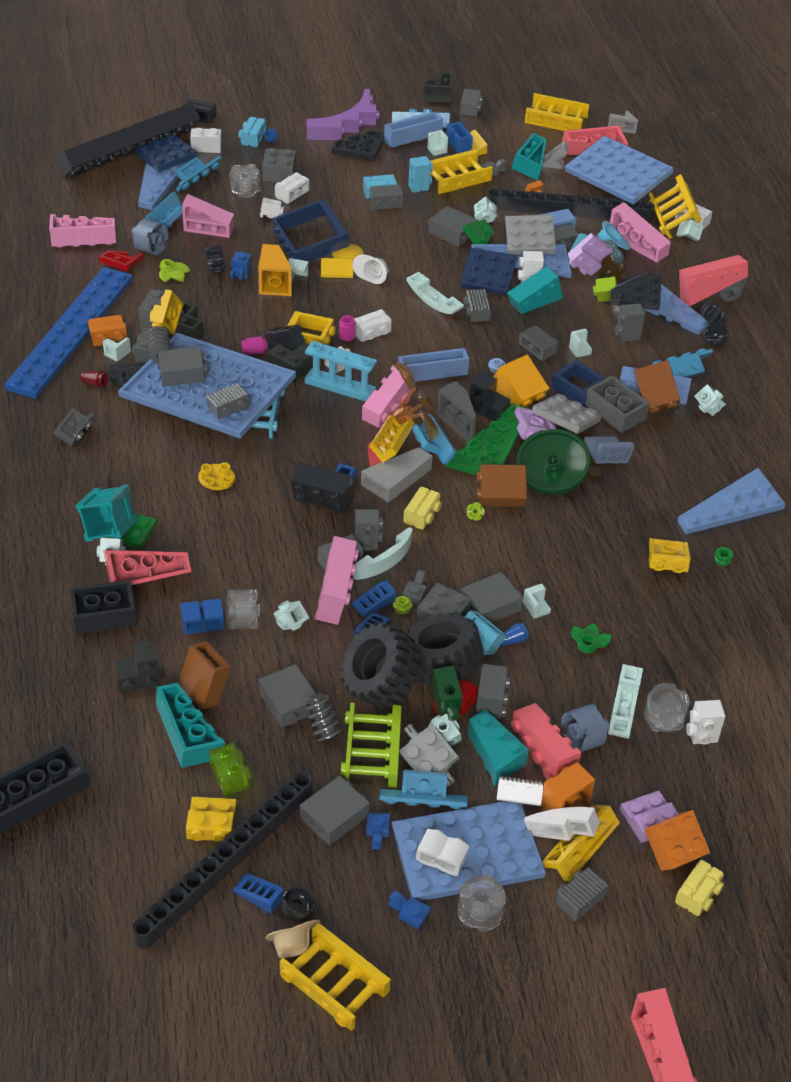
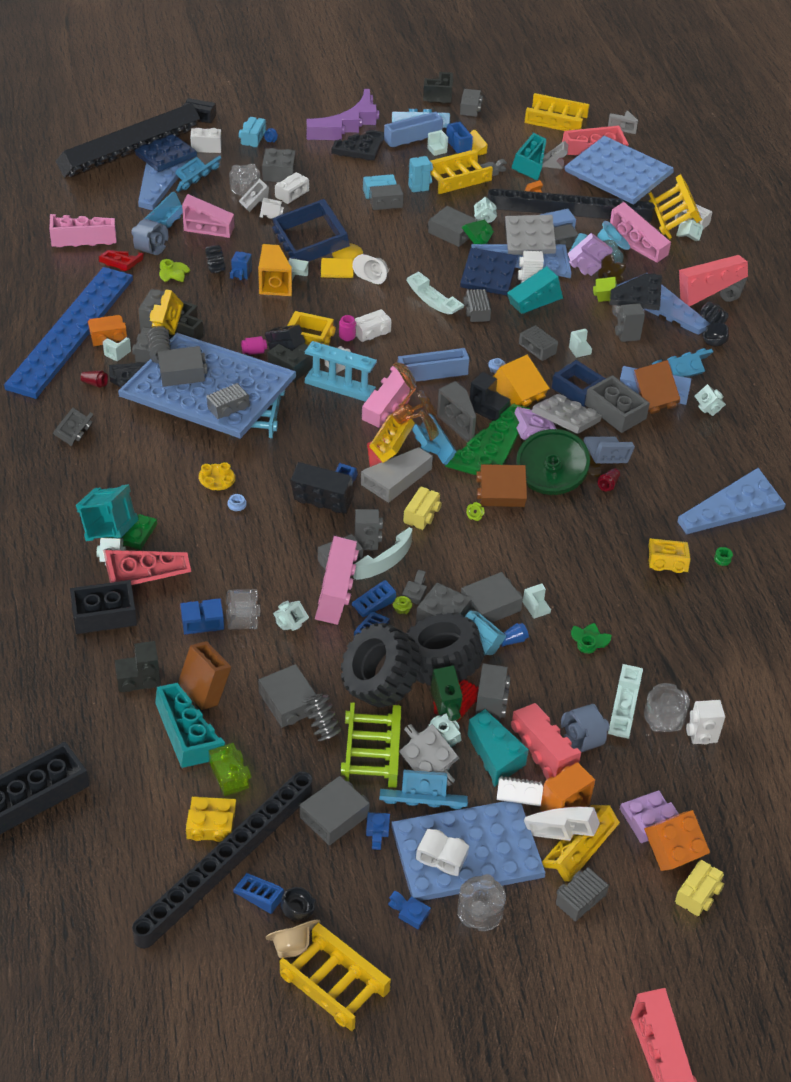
none -> light blue plate [228,494,246,511]
none -> light grey slope [239,179,269,212]
none -> dark red cone [598,468,620,491]

